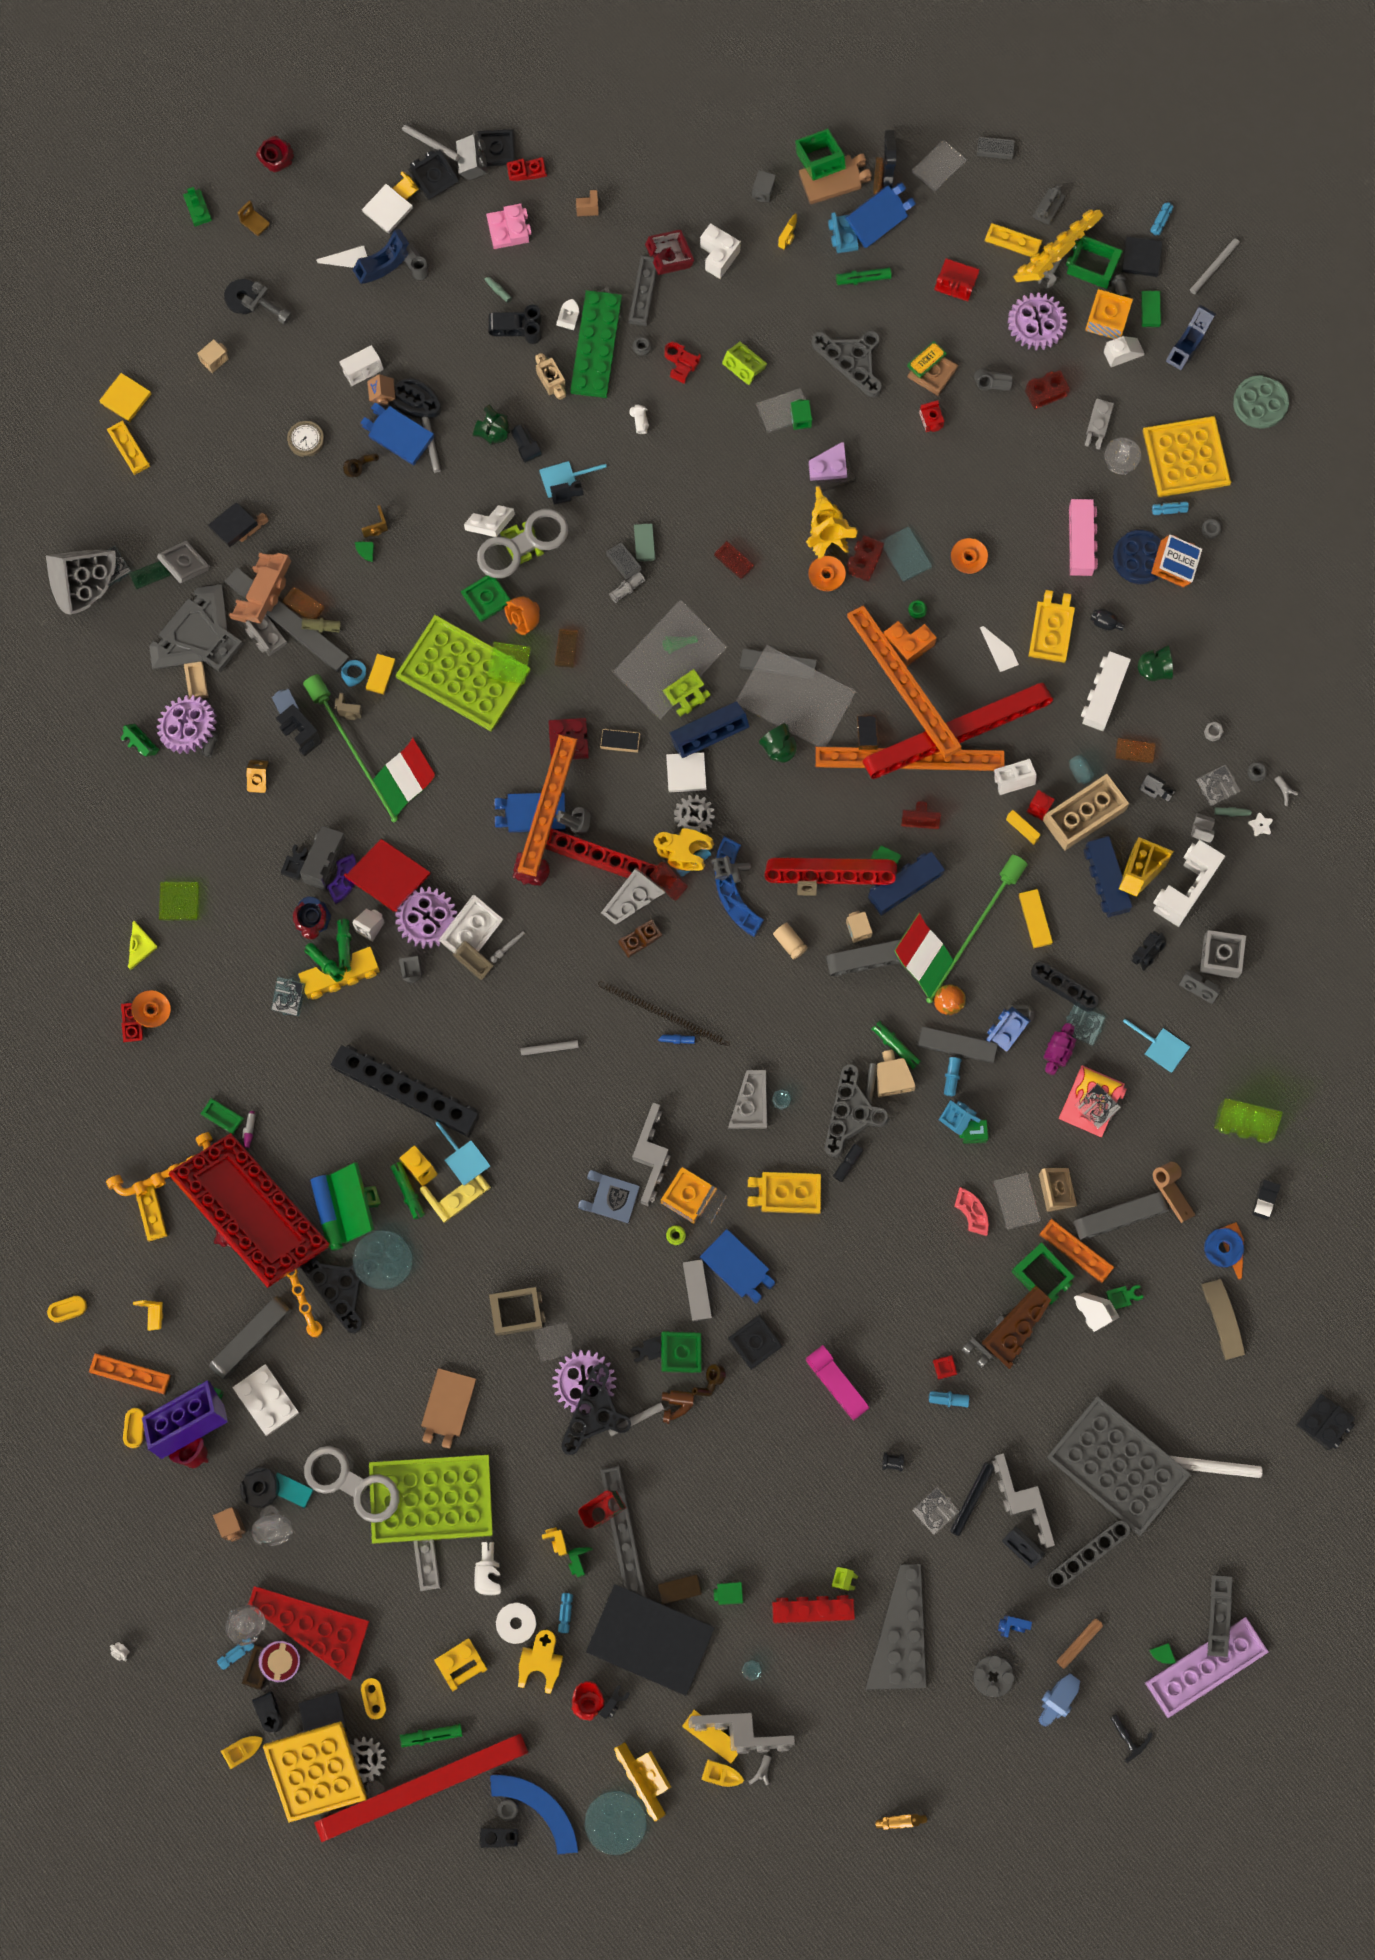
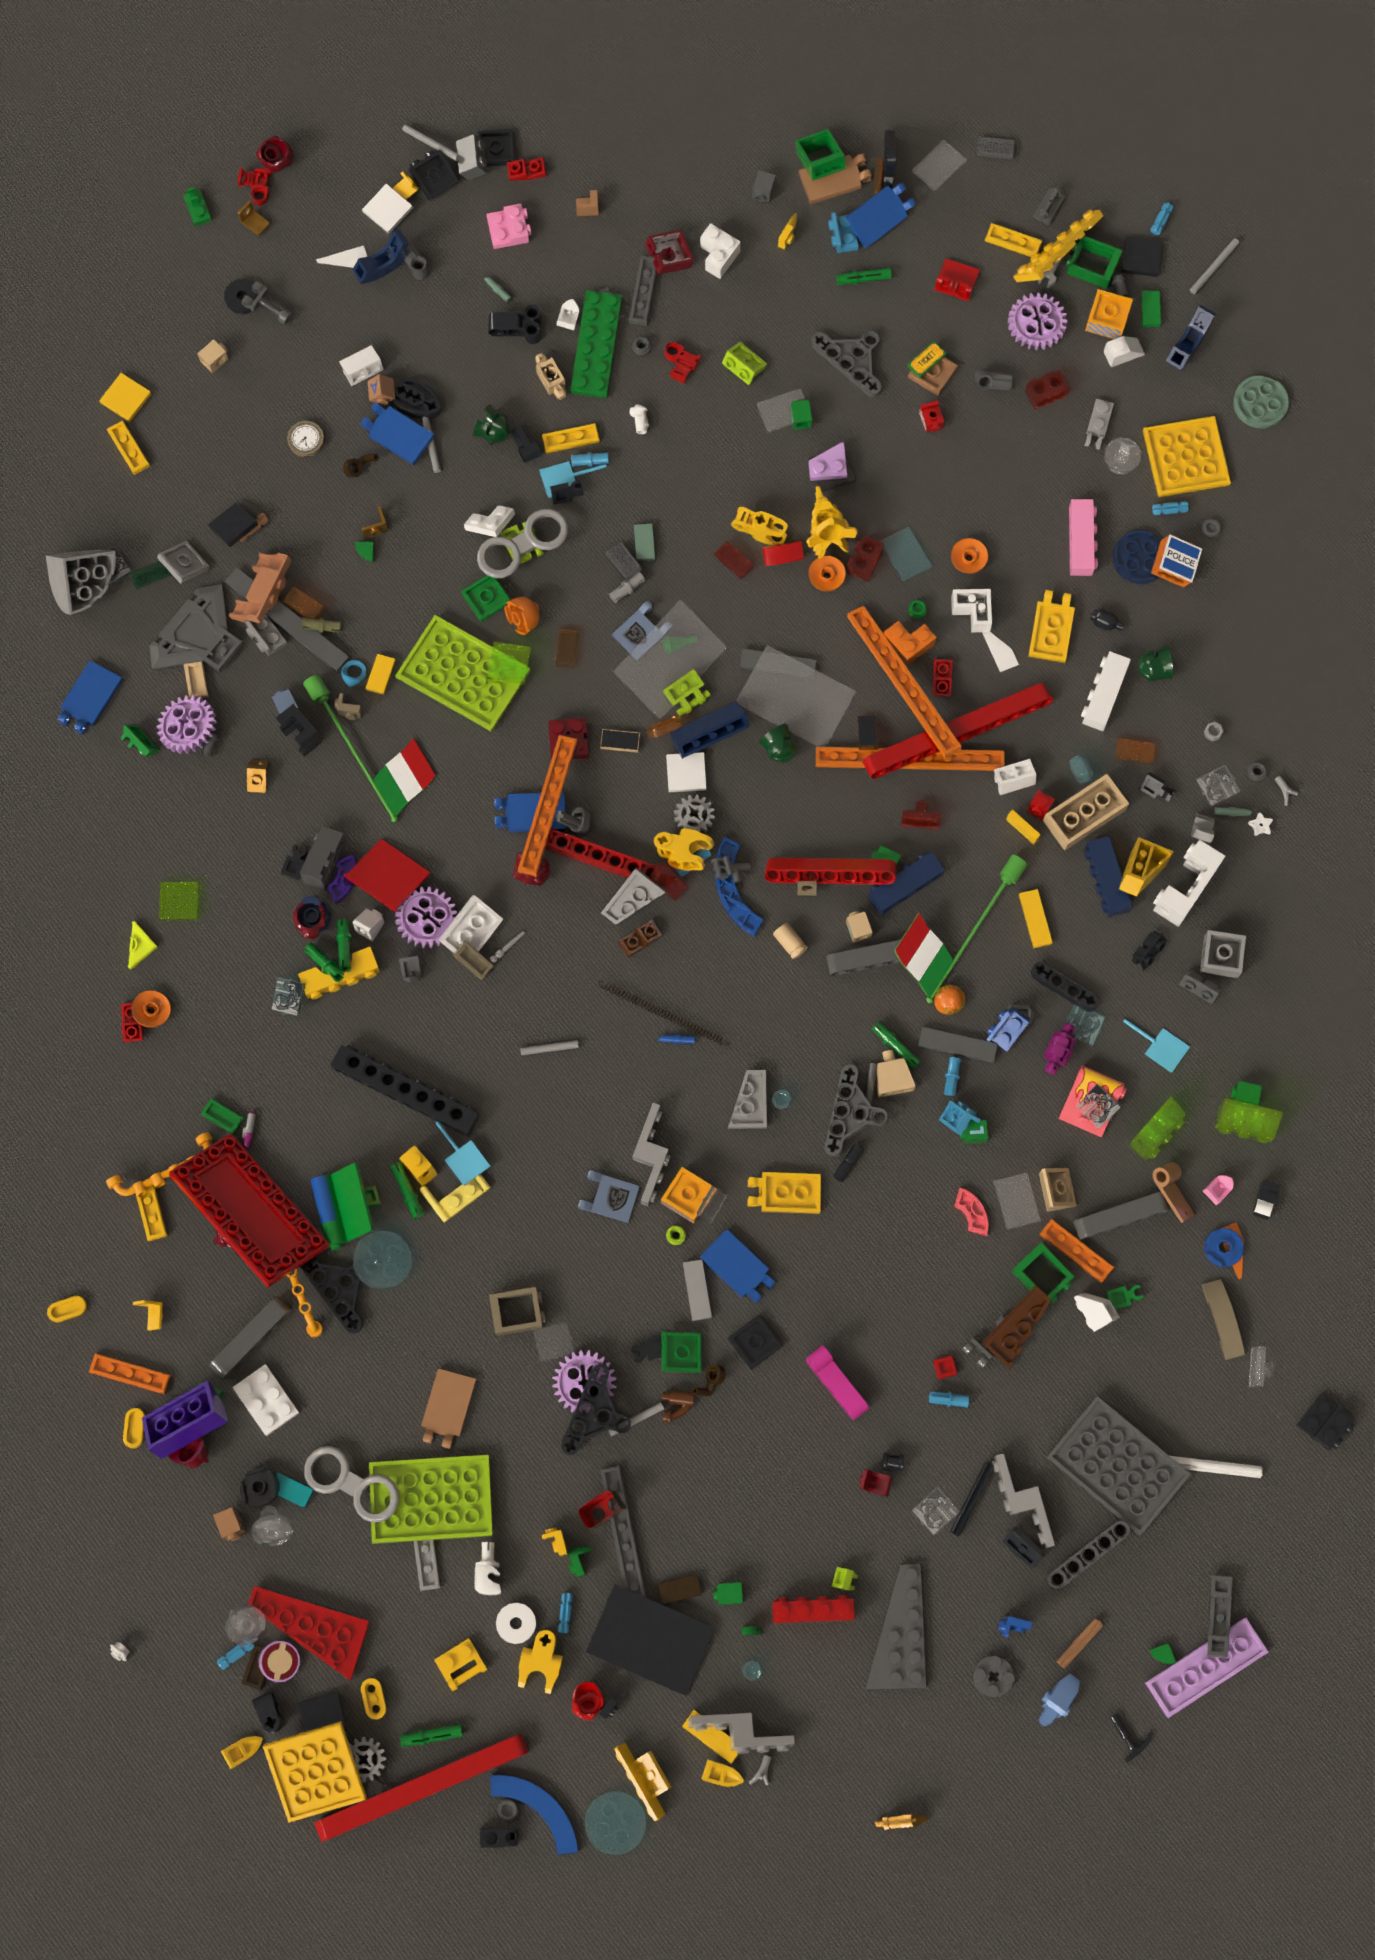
none -> blue tile [58,661,123,734]
none -> red piece [238,167,271,206]
none -> yellow tile [542,423,600,453]
none -> dark azure pin [571,452,609,467]
none -> sand blue flag [612,601,673,661]
none -> clear orange tile [646,716,683,738]
none -> yellow piece [731,507,788,545]
none -> green tile [741,1626,762,1635]
none -> red slope [762,540,804,566]
none -> dark red bracket [859,1469,893,1497]
none -> red slope [932,659,953,697]
none -> white brick [951,589,992,632]
none -> clear neon green slope [1129,1096,1186,1161]
none -> bright pink plate [1203,1175,1234,1205]
none -> green brick [1230,1081,1262,1108]
none -> clear tile [1249,1346,1276,1388]

